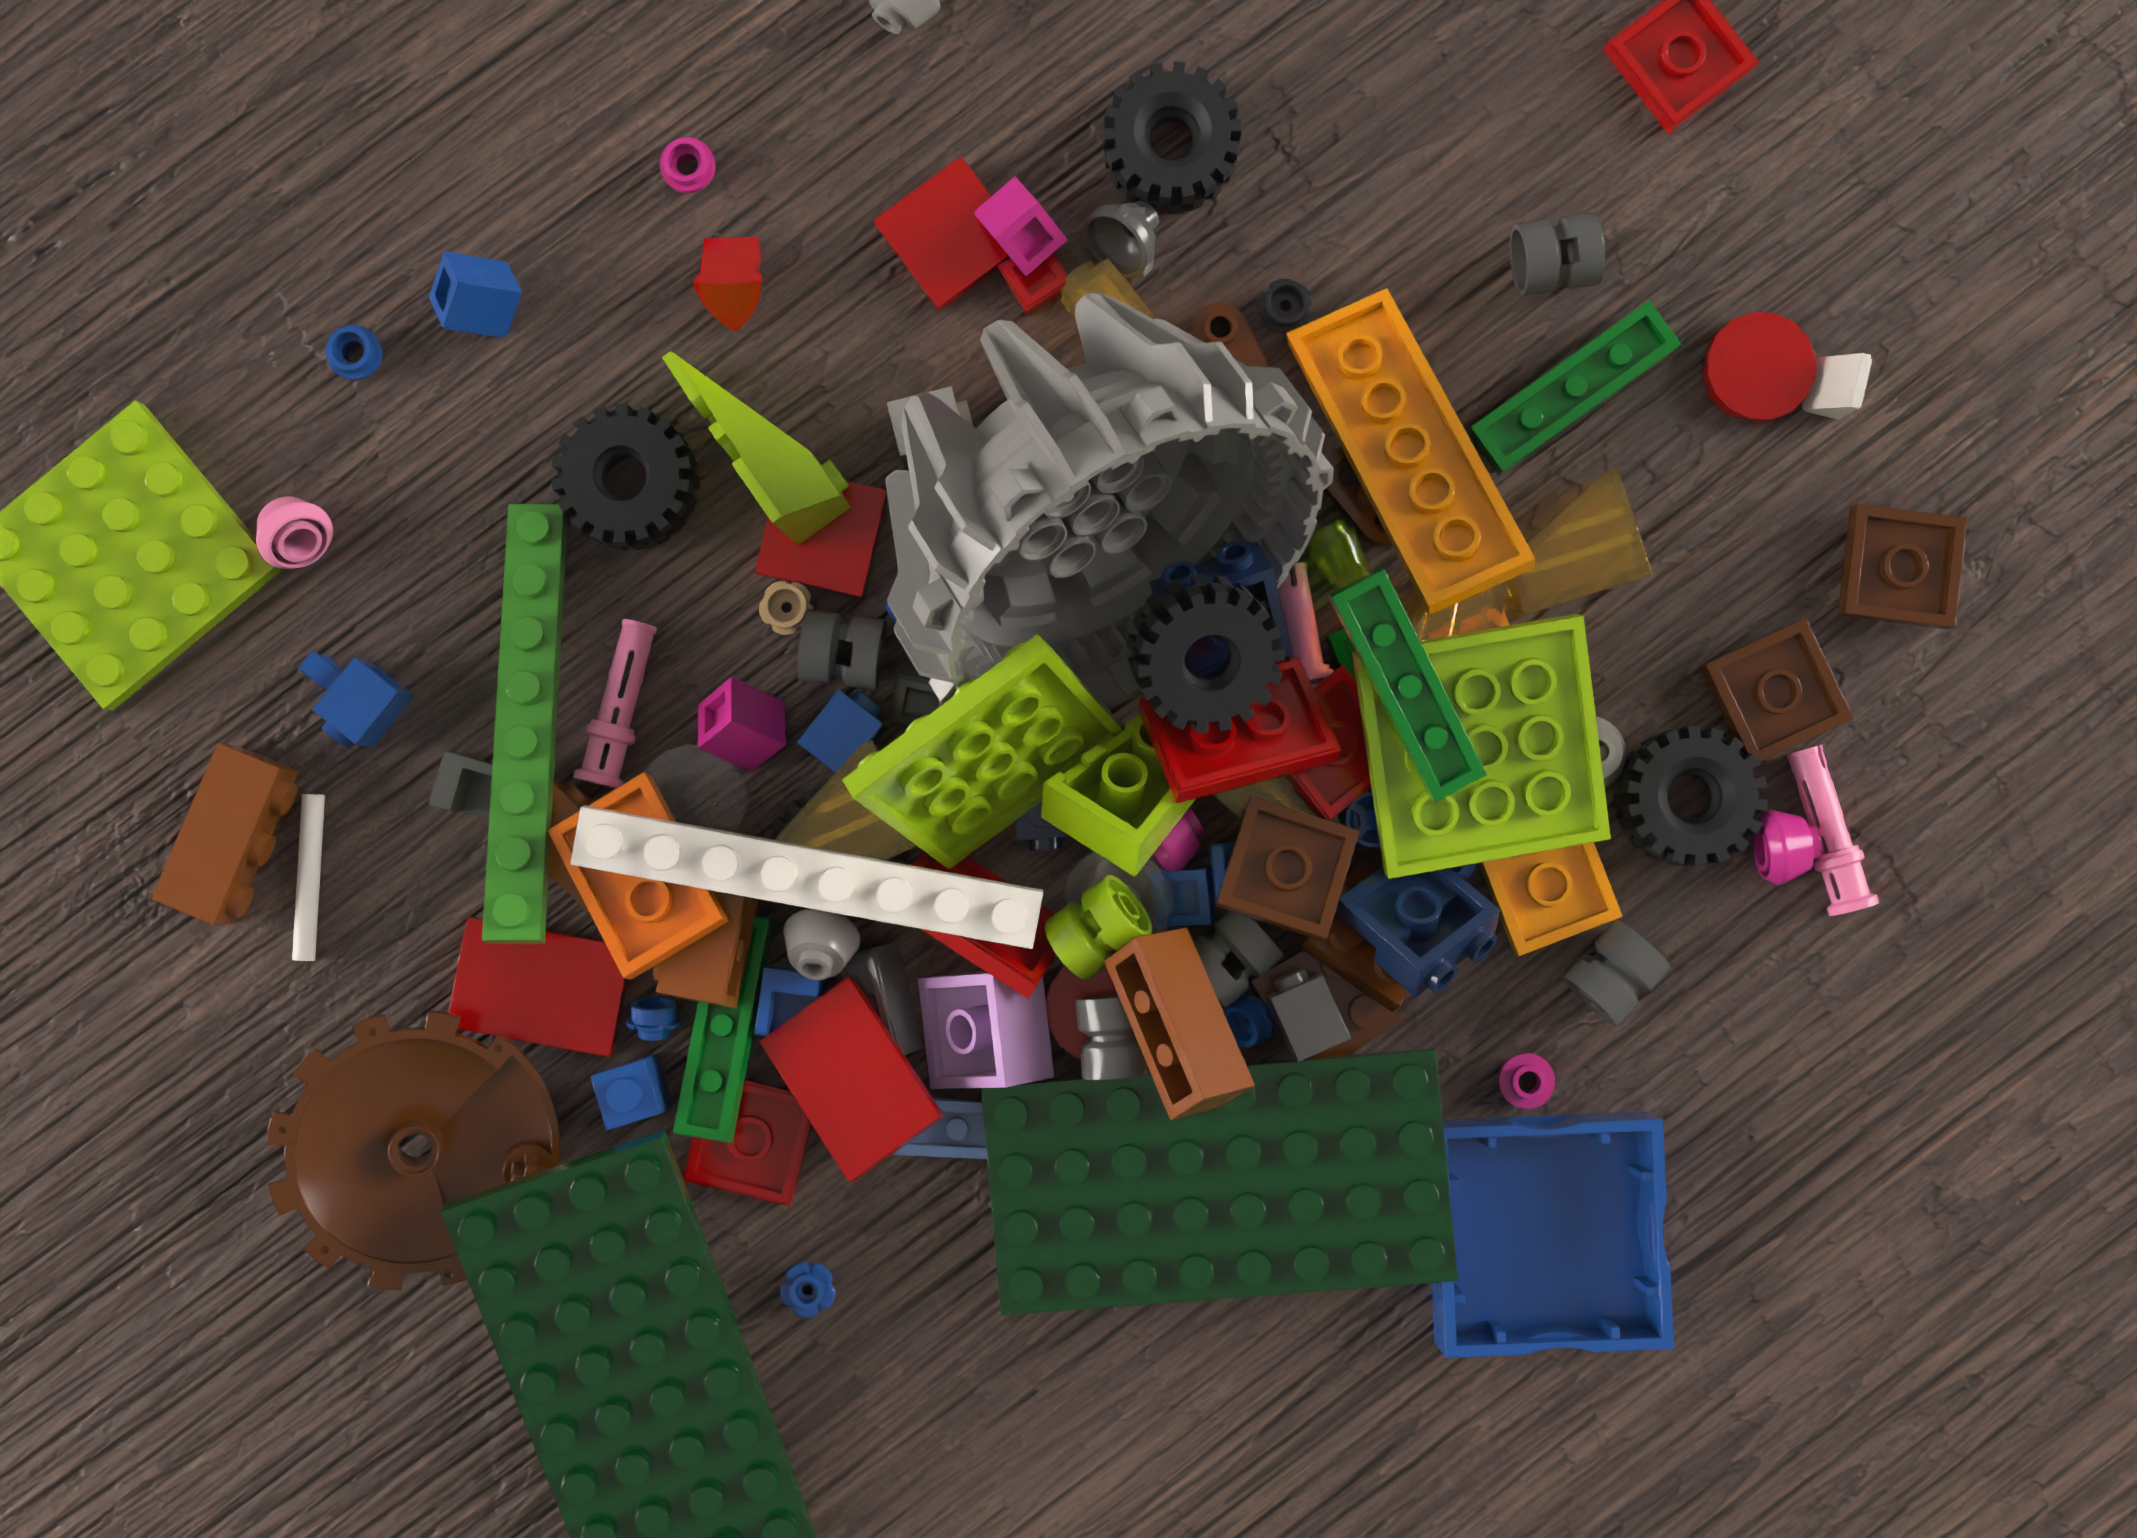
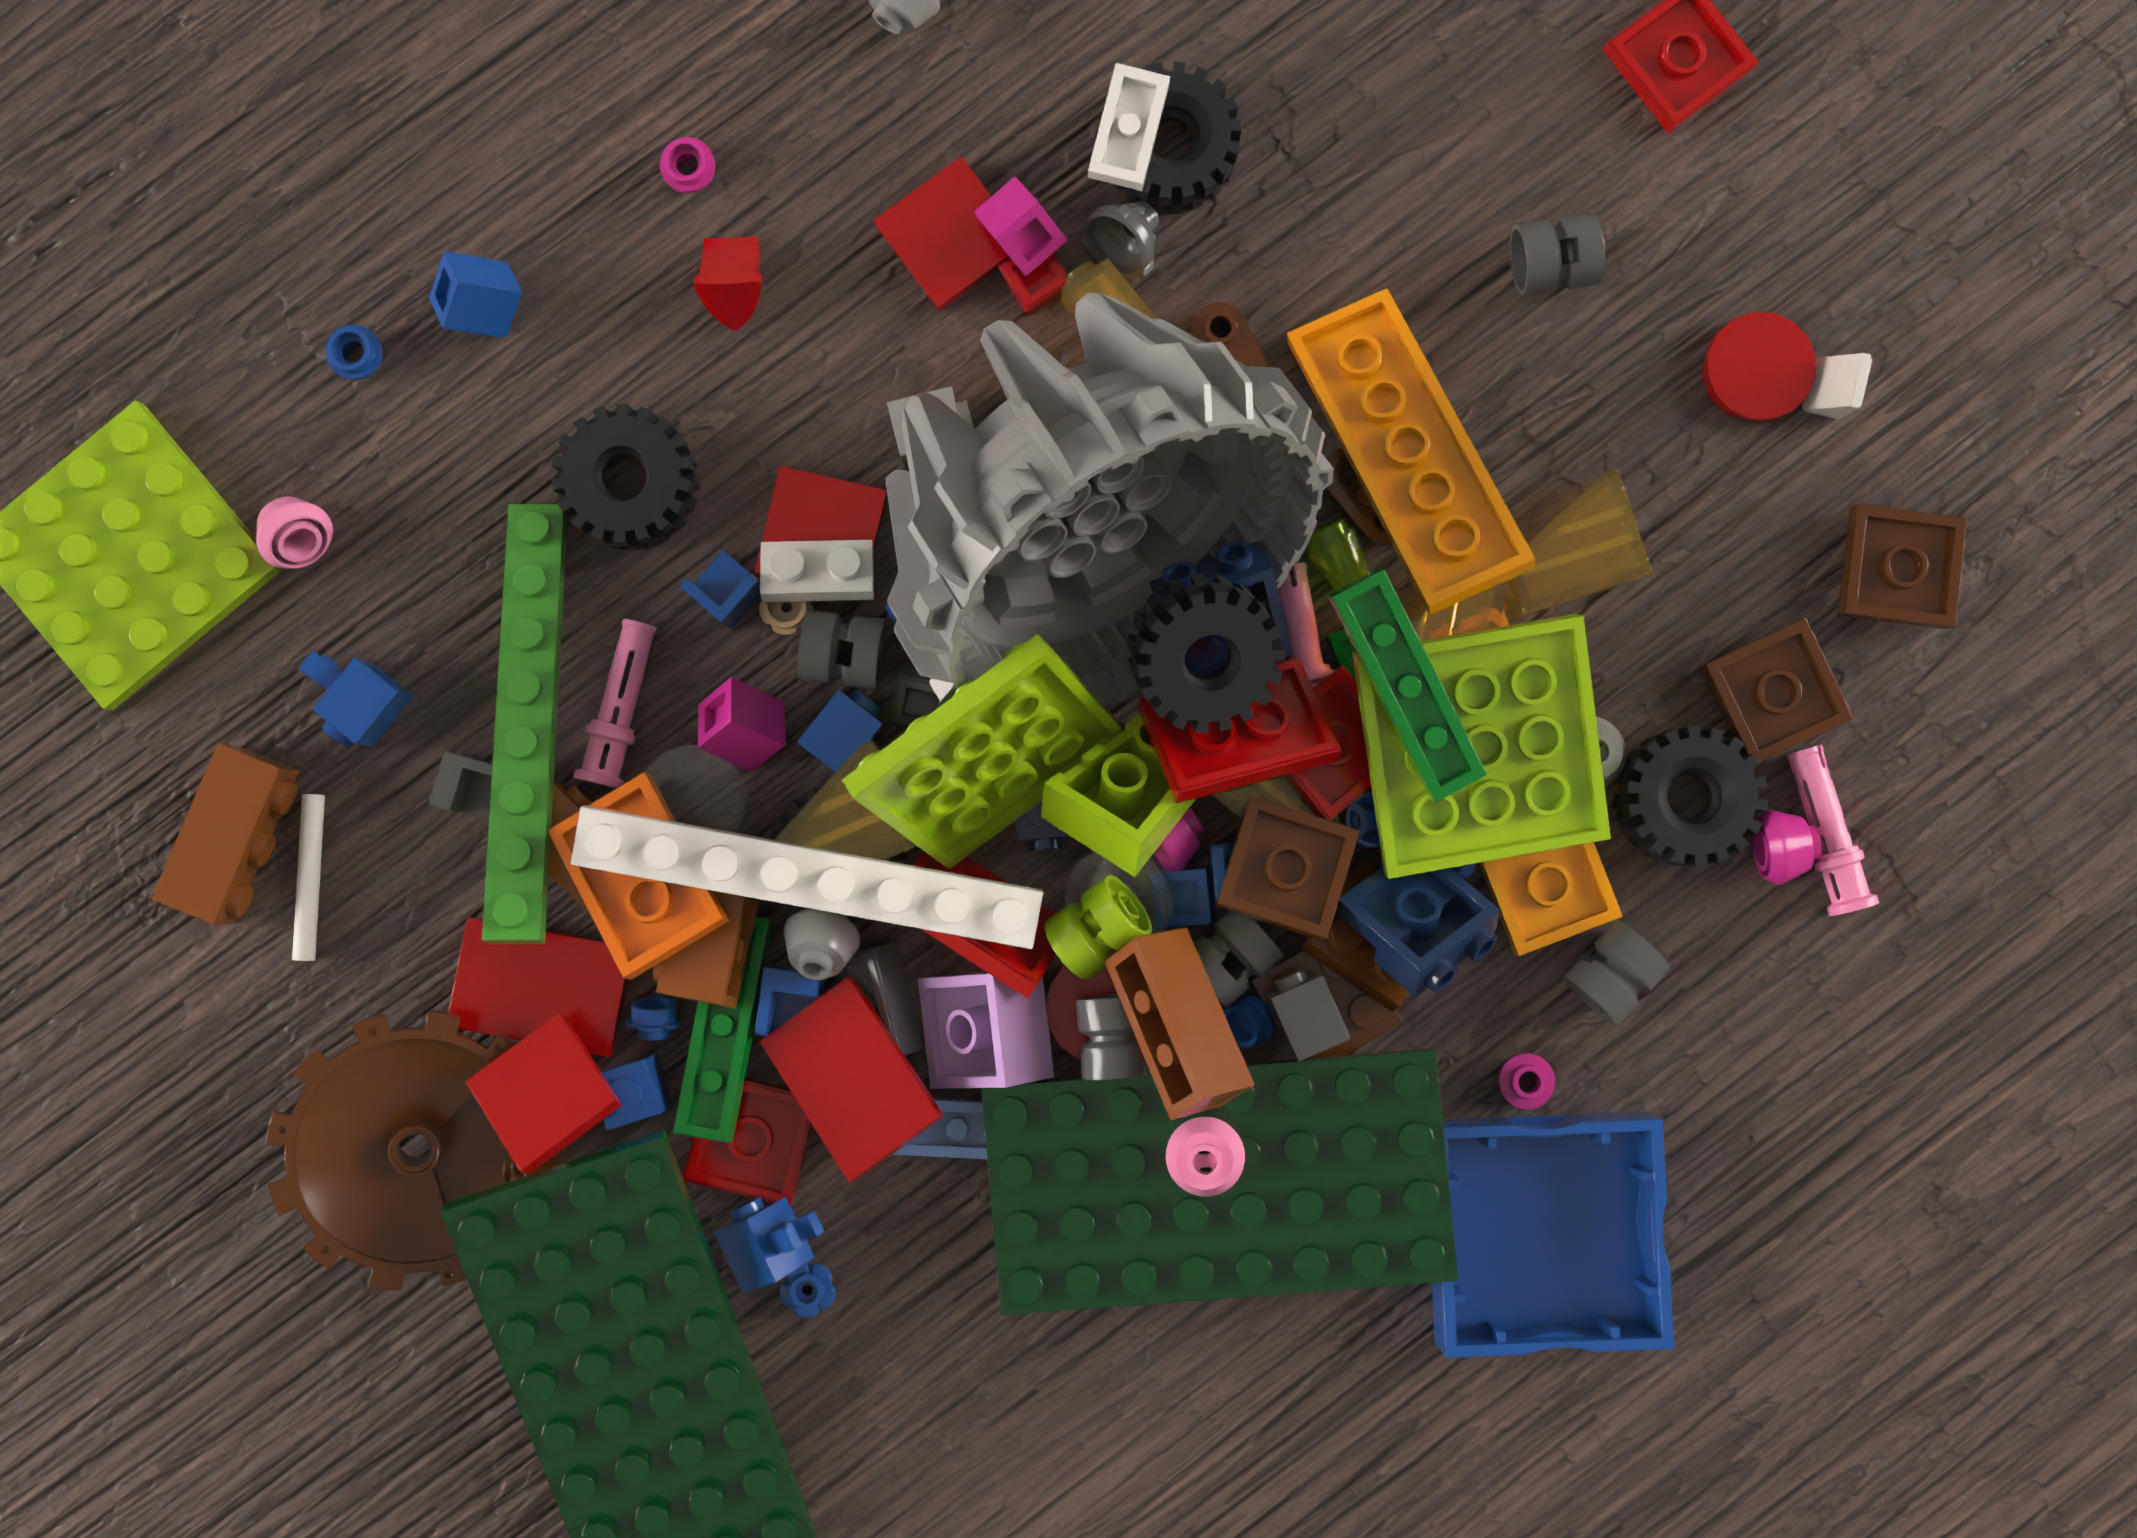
lime wedge [662,351,851,545] -> none
black plate [1258,279,1312,333] -> none
green plate [1467,300,1682,475] -> none
none -> red tile [465,1013,622,1175]
none -> blue panel [680,550,761,629]
none -> blue brick [714,1196,824,1293]
none -> white plate [760,540,874,602]
none -> white plate [1088,63,1170,191]
none -> bright pink cone [1166,1117,1245,1196]

